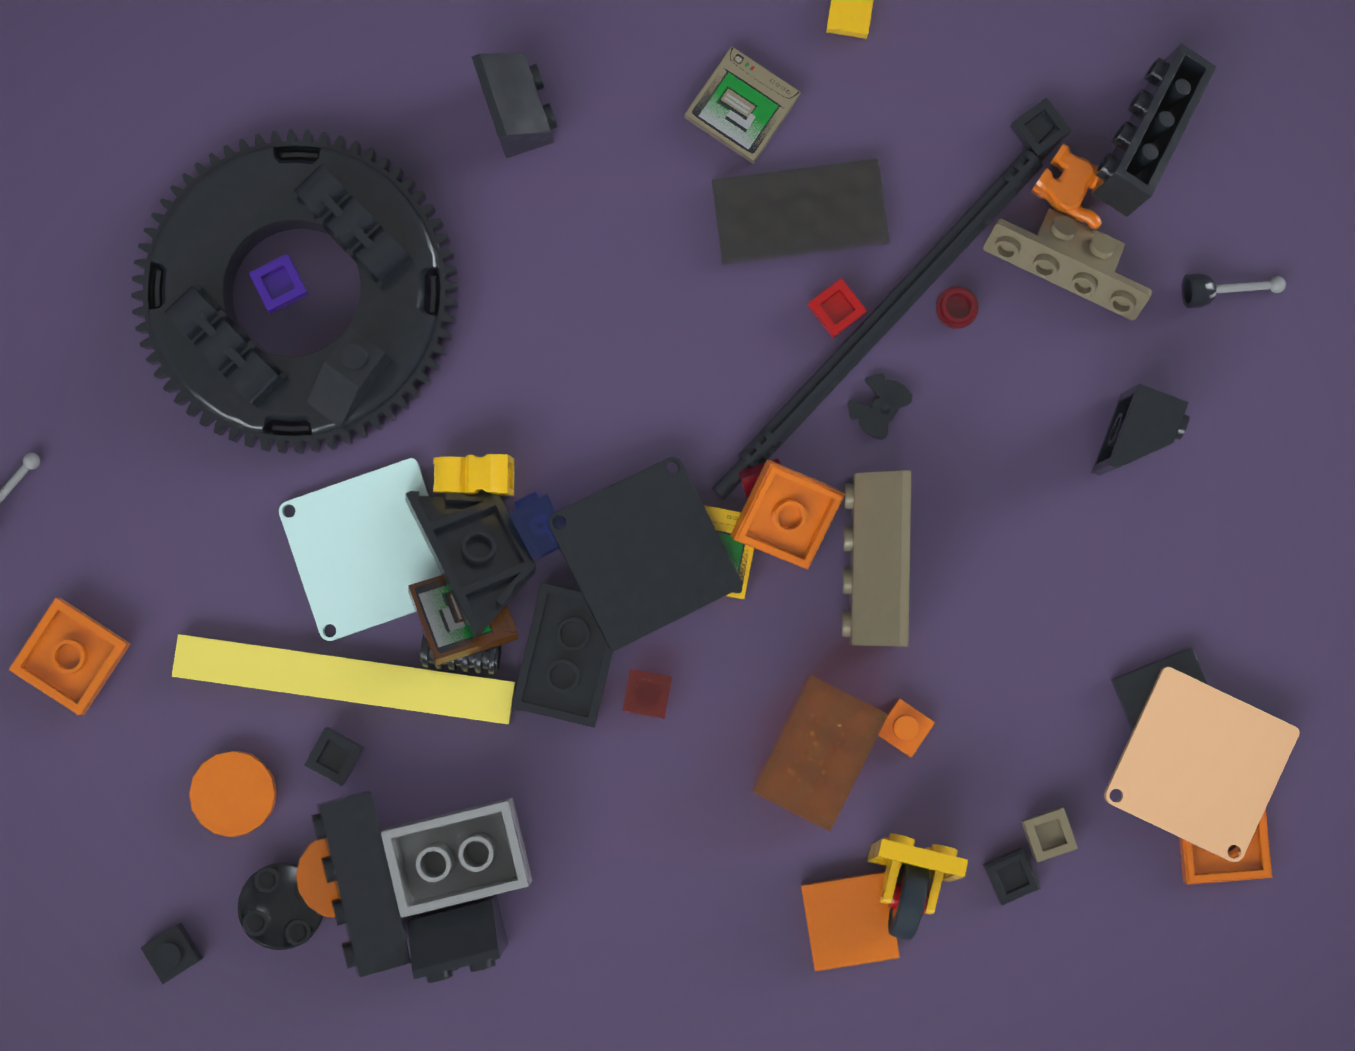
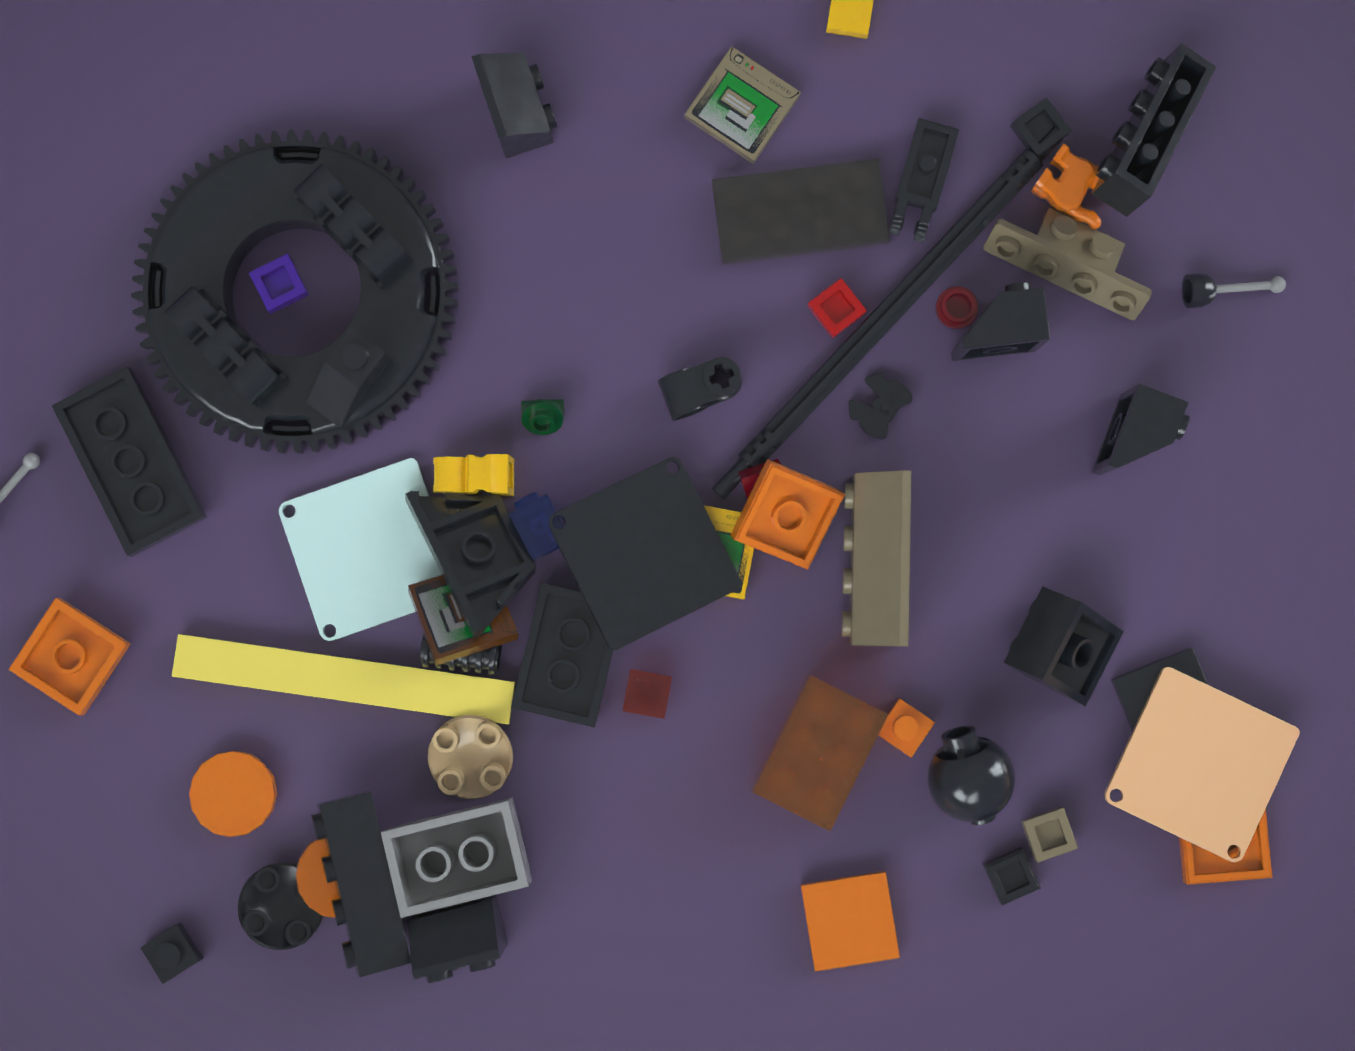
black plate [304,727,365,786] -> none
yellow plate [867,833,968,940] -> none
none -> black plate [52,367,207,557]
none -> tan dish [428,715,513,799]
none -> dark green plate [521,399,564,435]
none -> black piece [658,357,742,421]
none -> black hinge [888,118,959,243]
none -> black brick [928,726,1015,825]
none -> black slope [951,282,1050,361]
none -> black slope [1004,586,1124,707]

